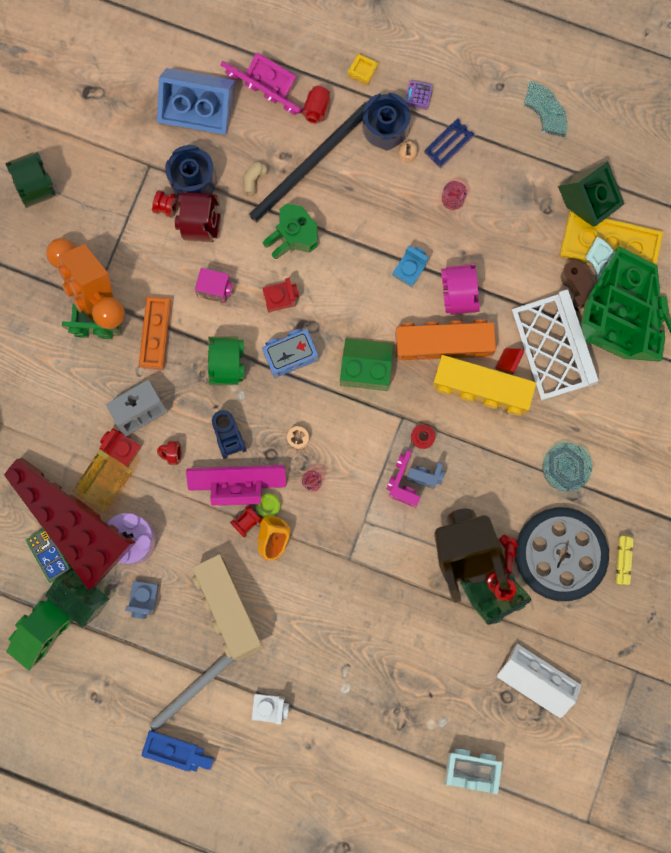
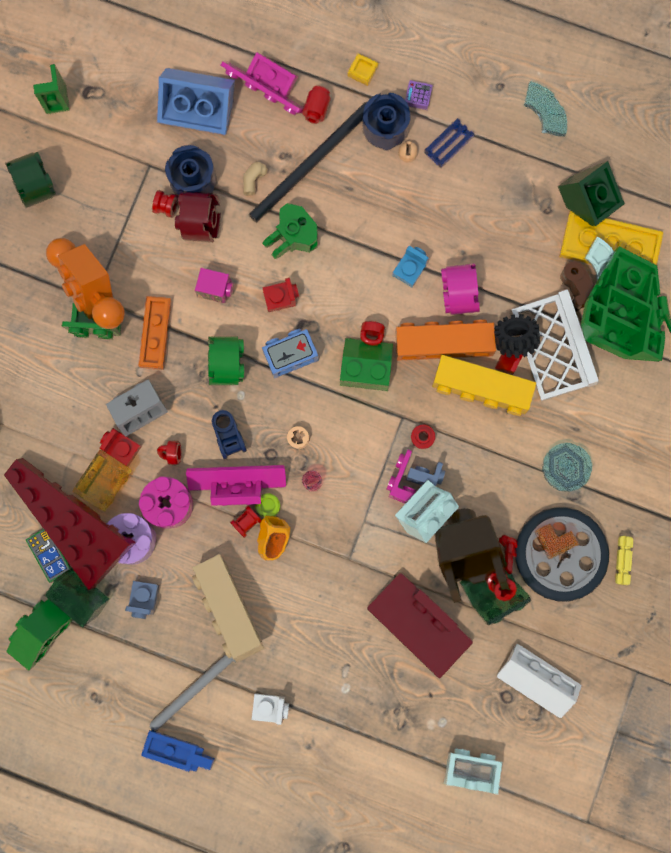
clear pink wheel [441,181,467,210] -> none
none -> green panel [33,64,70,114]
none -> dark pink brick [139,477,193,529]
none -> red tile [360,321,385,345]
none -> dark red bracket [367,573,473,678]
none -> light aqua window [395,480,459,543]
none -> black tyre [494,314,540,358]
none -> clear orange piece [534,524,579,559]

